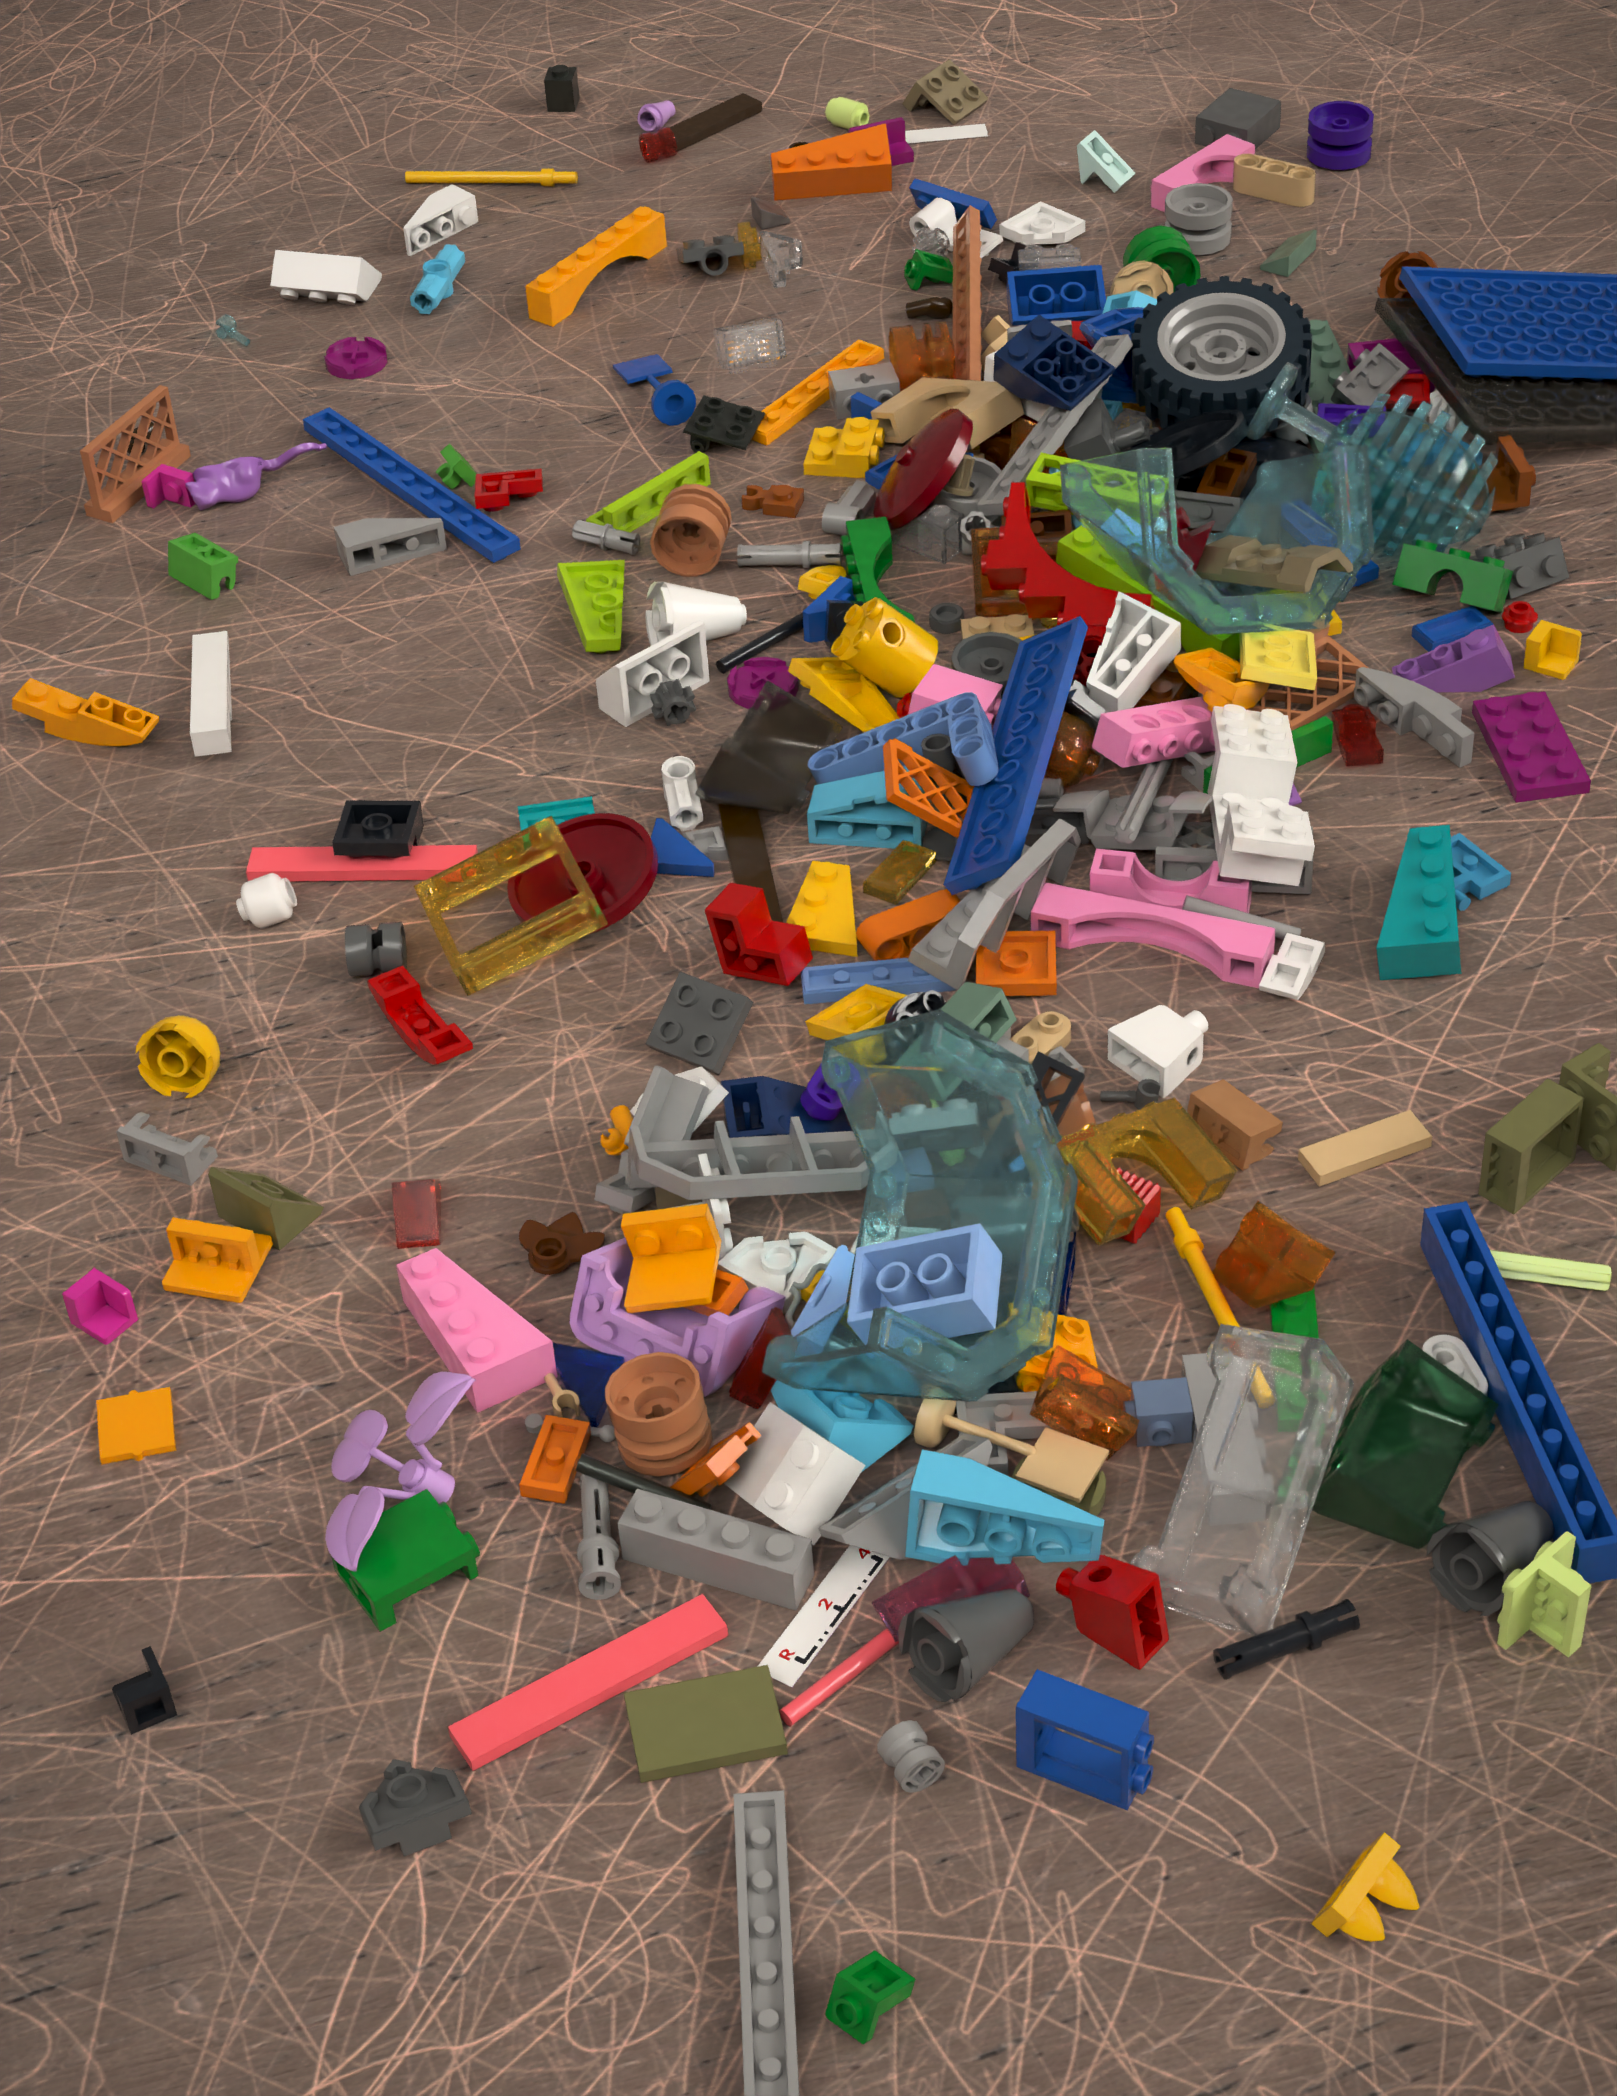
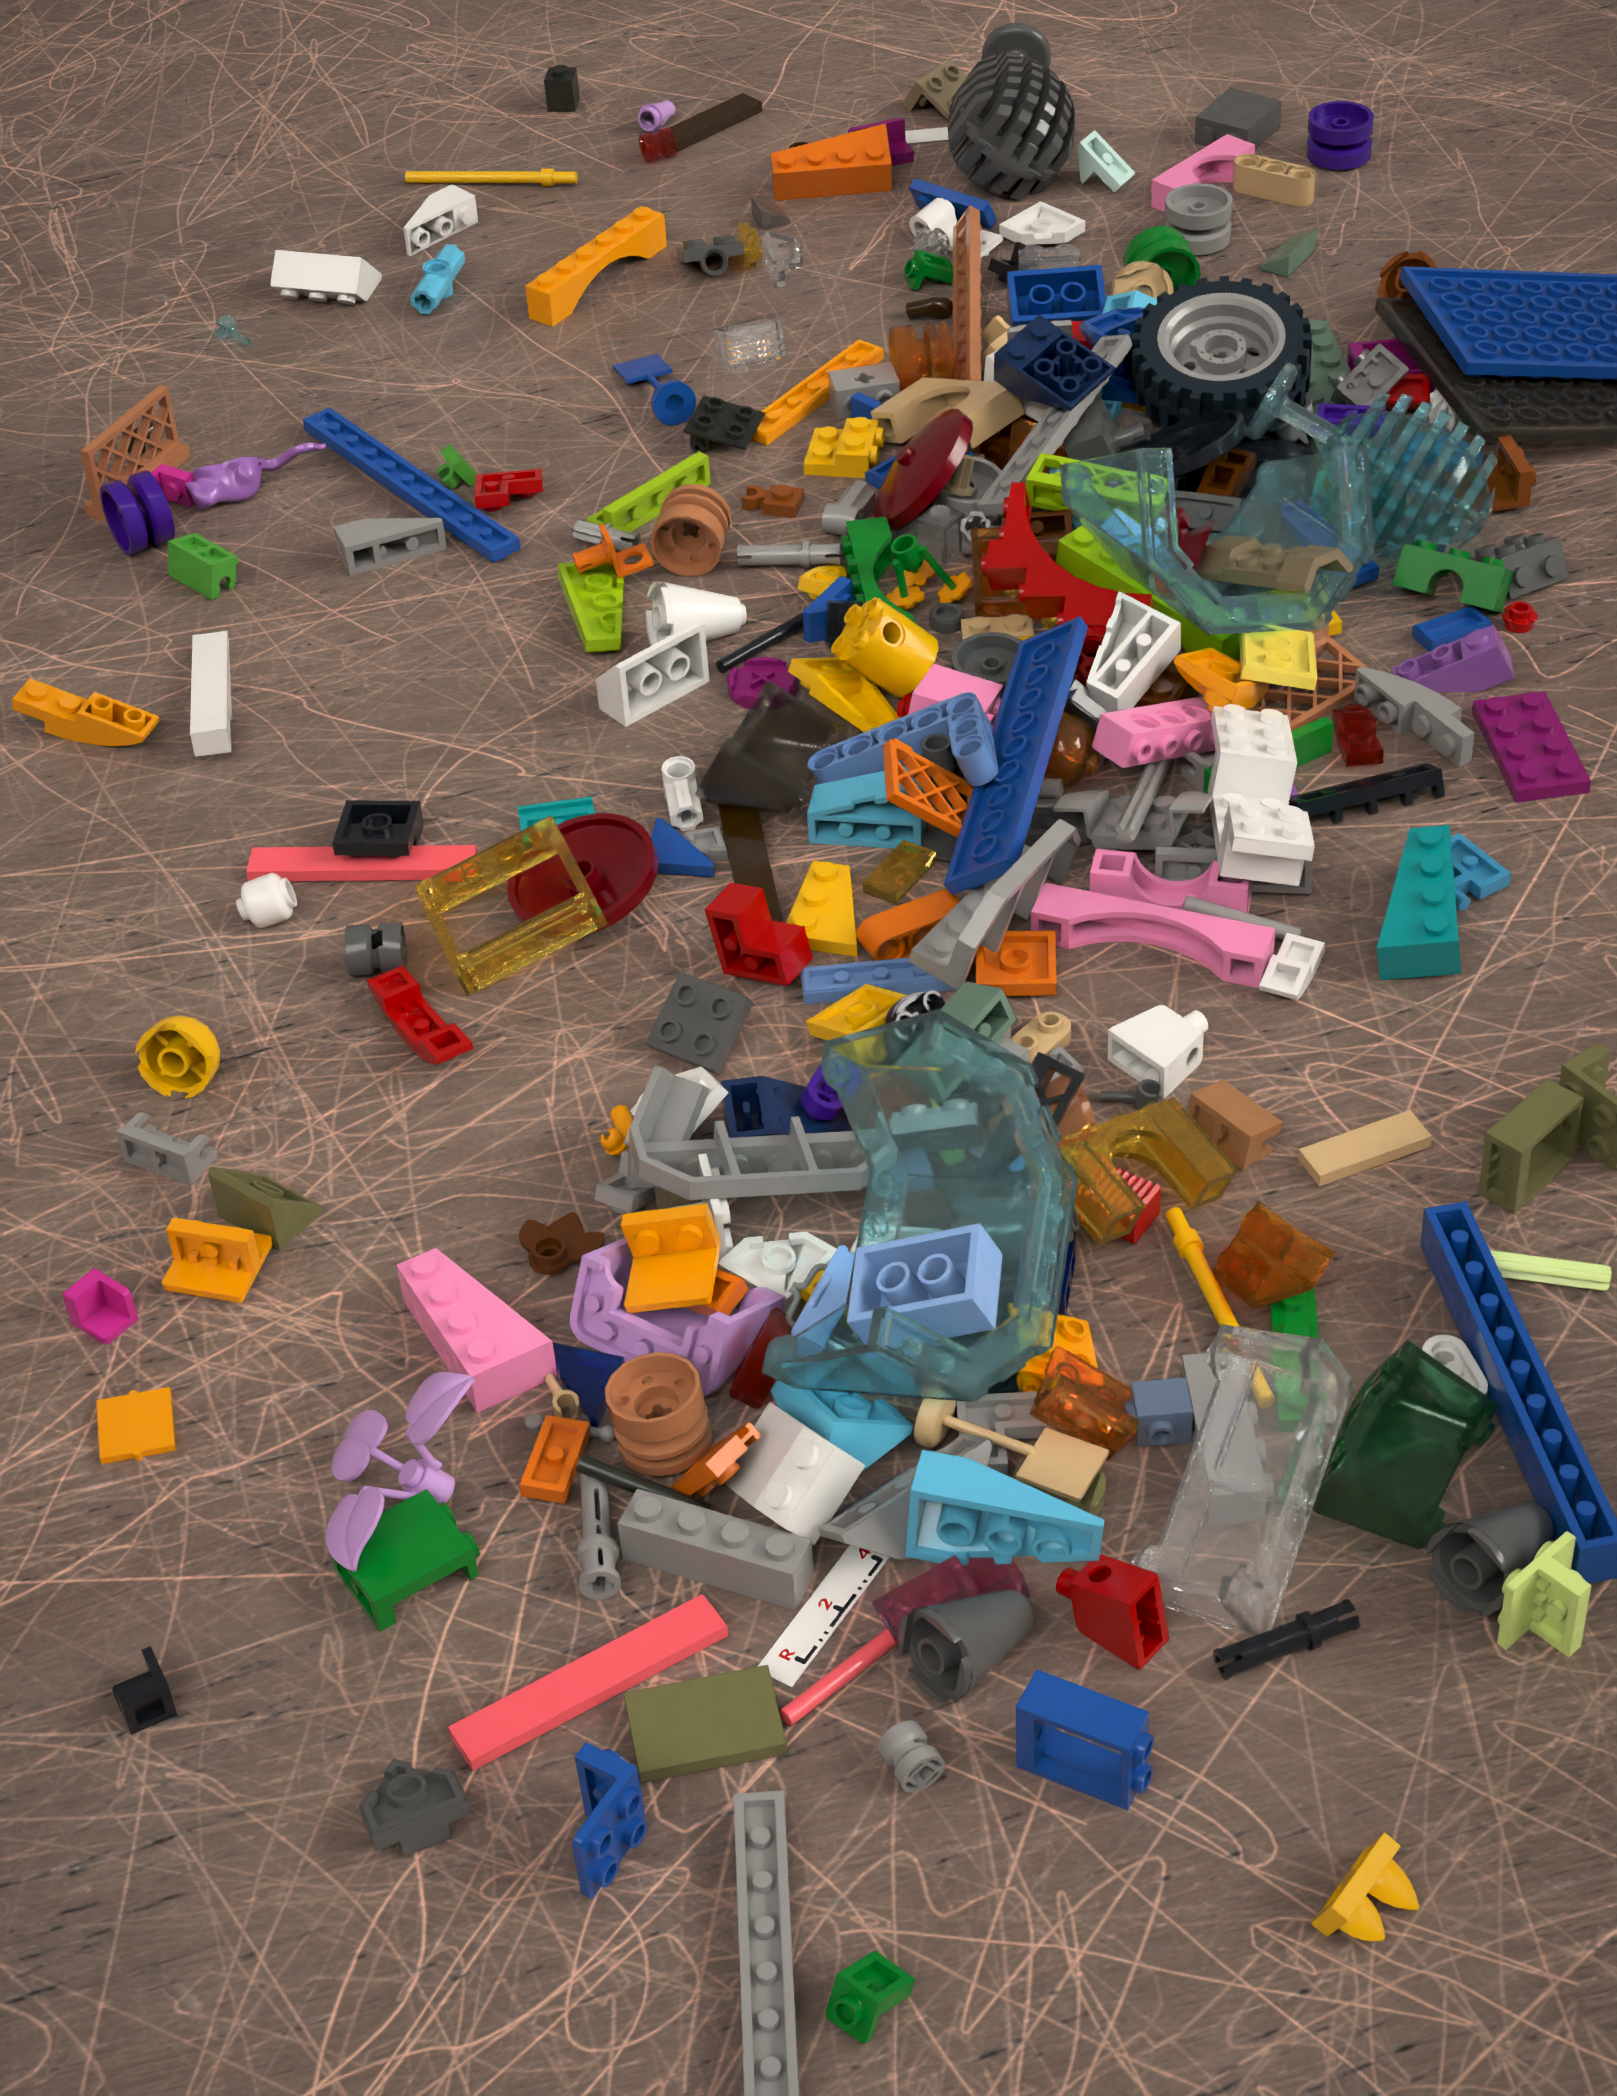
magenta tile [324,337,387,379] -> none
clear red slope [392,1179,441,1249] -> none
dark grey gear [650,679,696,726] -> none
yellowish green brick [825,97,869,130] -> none
yellow panel [1523,620,1582,680] -> none
none -> dark purple wheel [100,470,175,556]
none -> orange bracket [572,523,654,579]
none -> blue bracket [572,1742,647,1899]
none -> plant [885,534,972,610]
none -> dark grey plant [948,23,1075,200]
none -> black hinge [1289,763,1445,826]

